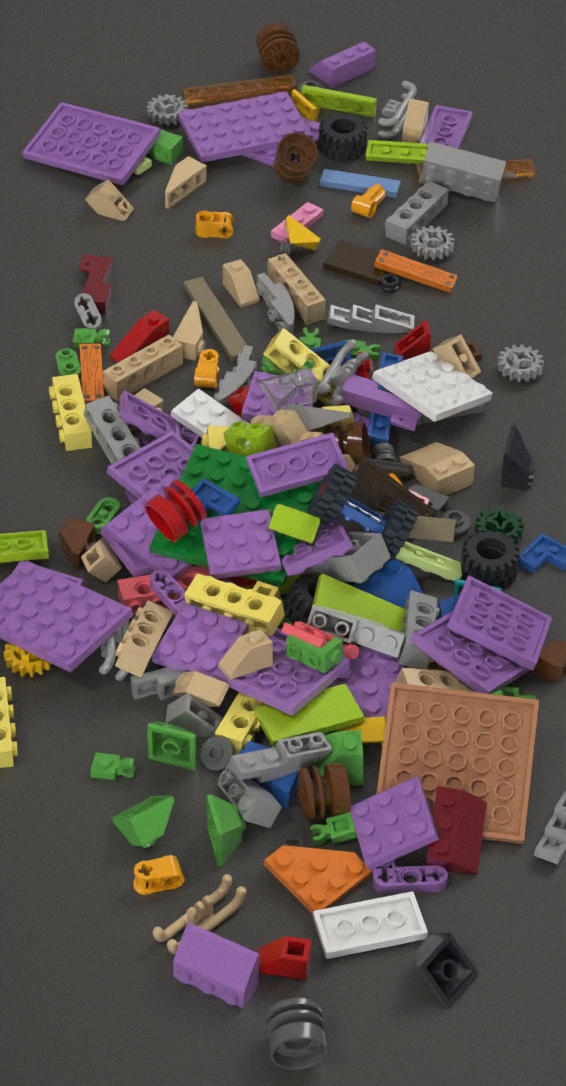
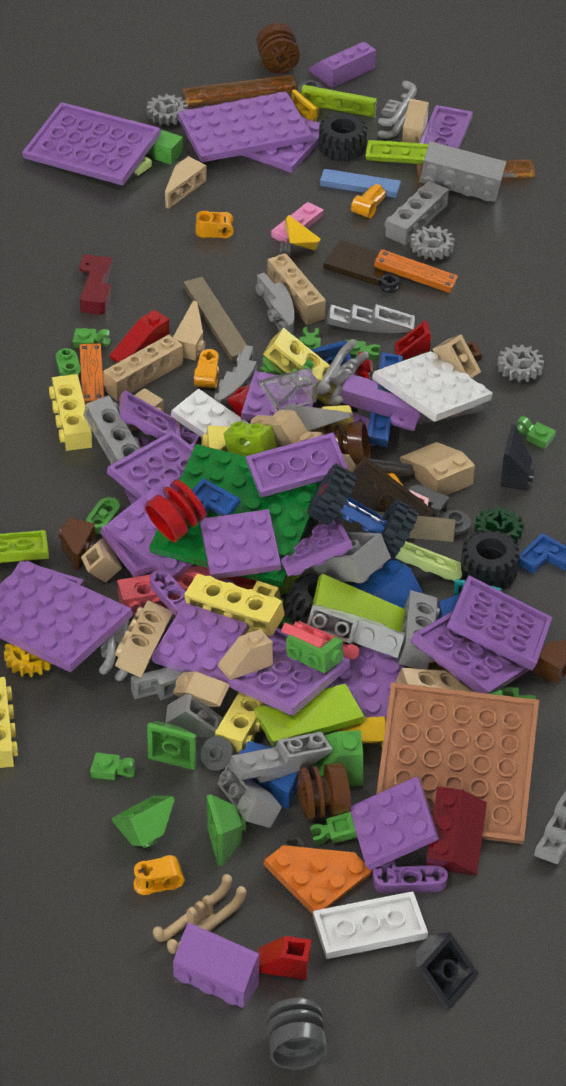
light grey beam [74,293,102,331] -> none
tan slope [85,179,134,221] -> none
tan slope [223,259,259,307] -> none
lime slope [268,504,321,543] -> none
reddish brown wheel [273,132,318,183] -> none
dark grey wheel [372,443,396,462] -> none
none -> bright green plate [517,416,556,449]

